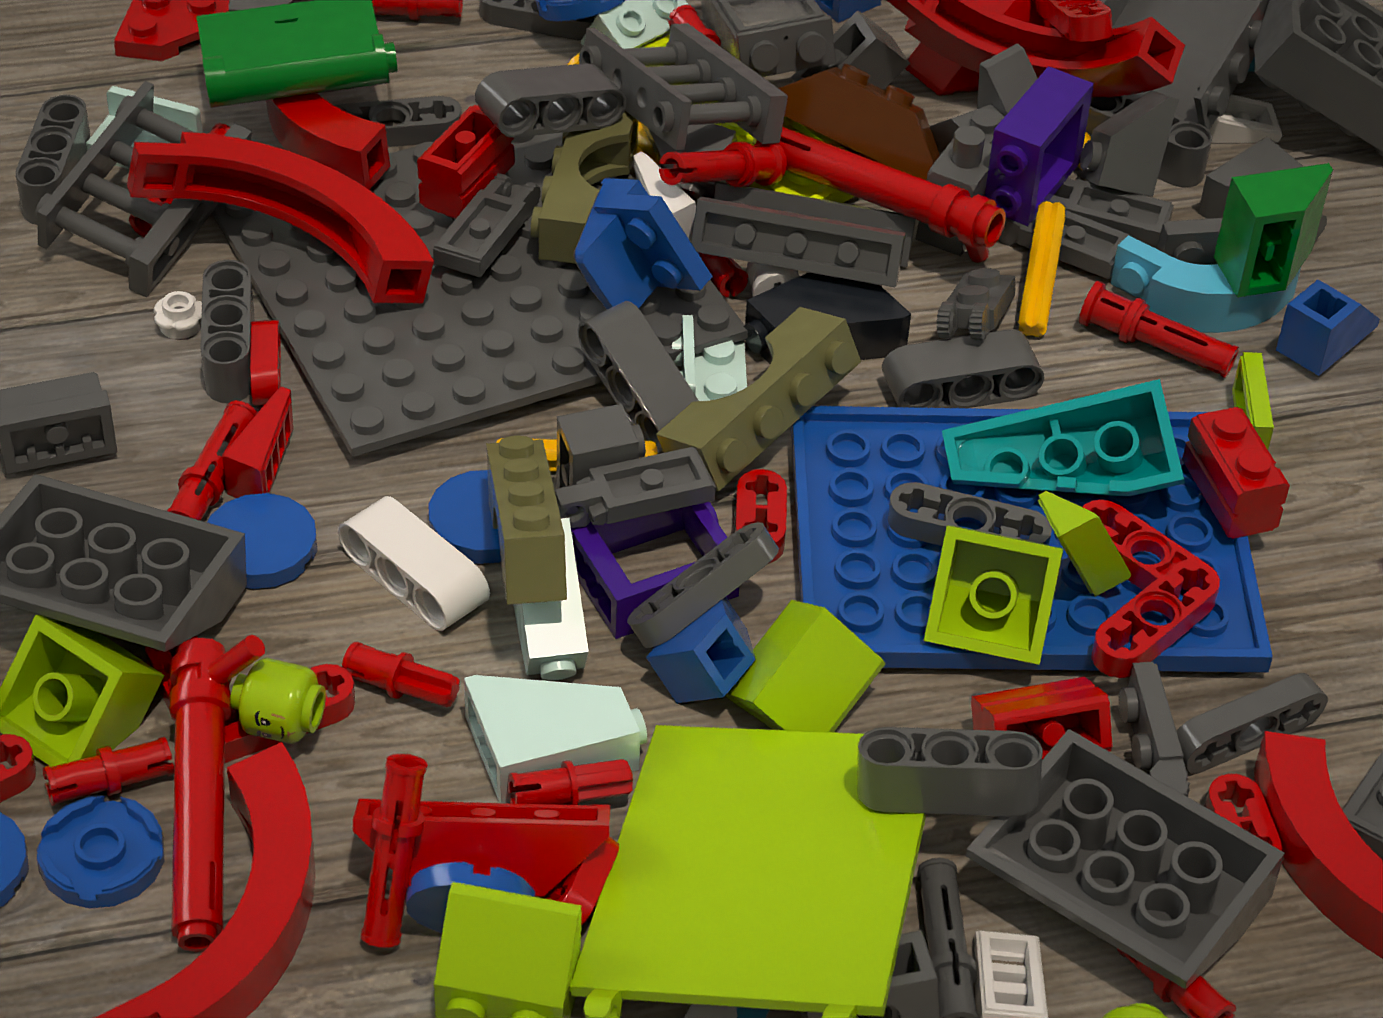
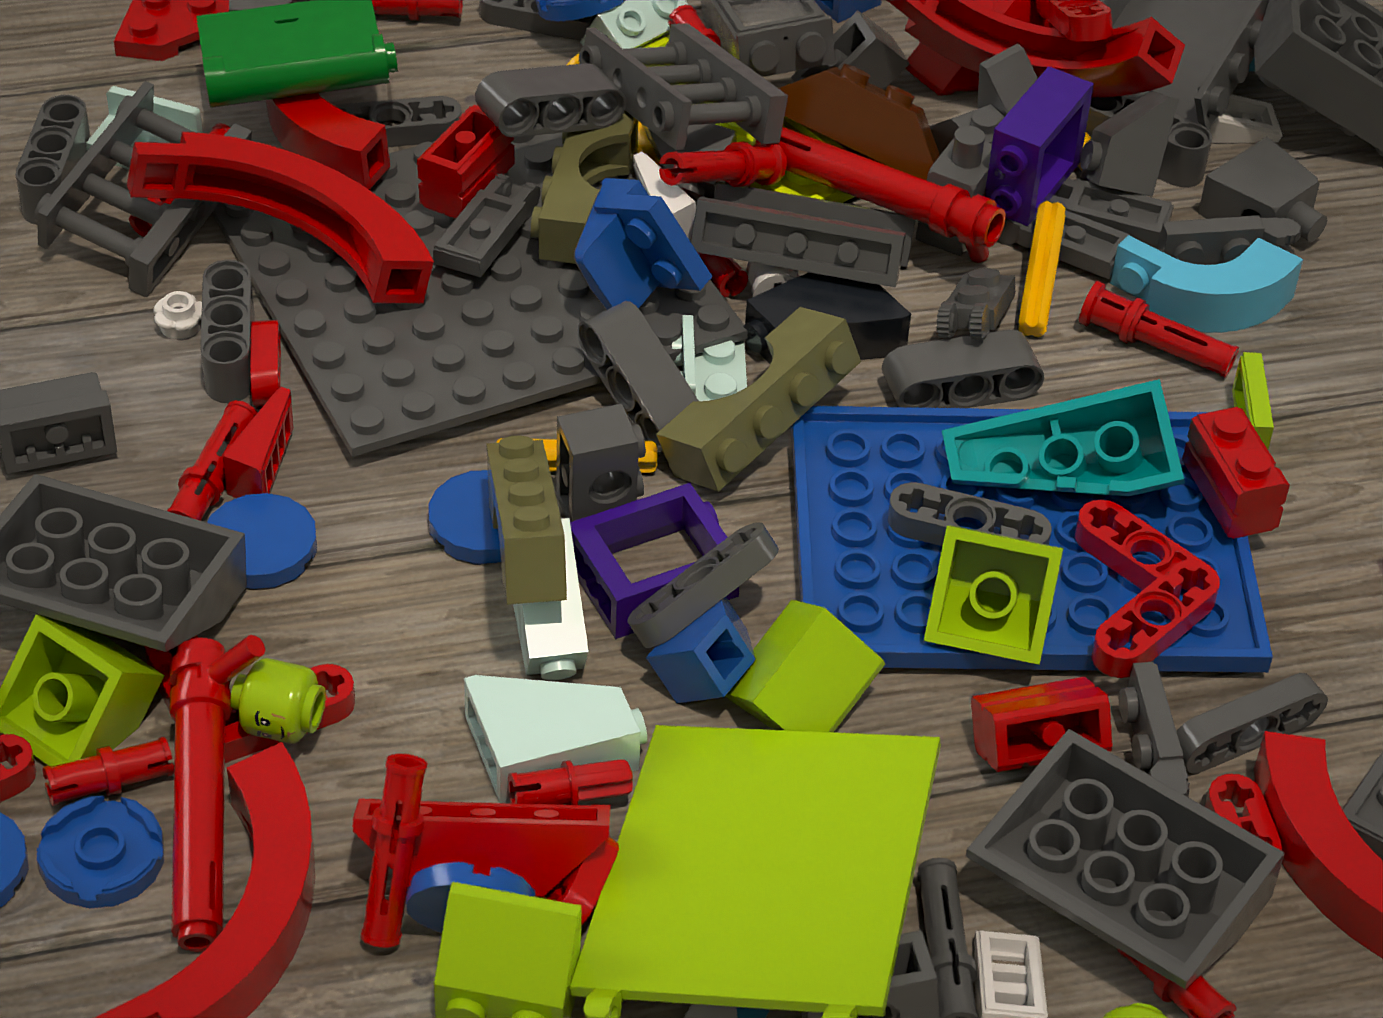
white beam [338,496,490,631] -> none
red axle [342,642,460,707] -> none
dark grey hinge [554,447,716,528] -> none
red beam [735,469,787,563] -> none
dark grey beam [857,727,1043,816] -> none
lime slope [1038,491,1131,597] -> none
green slope [1214,163,1333,298] -> none
blue slope [1276,280,1380,376] -> none

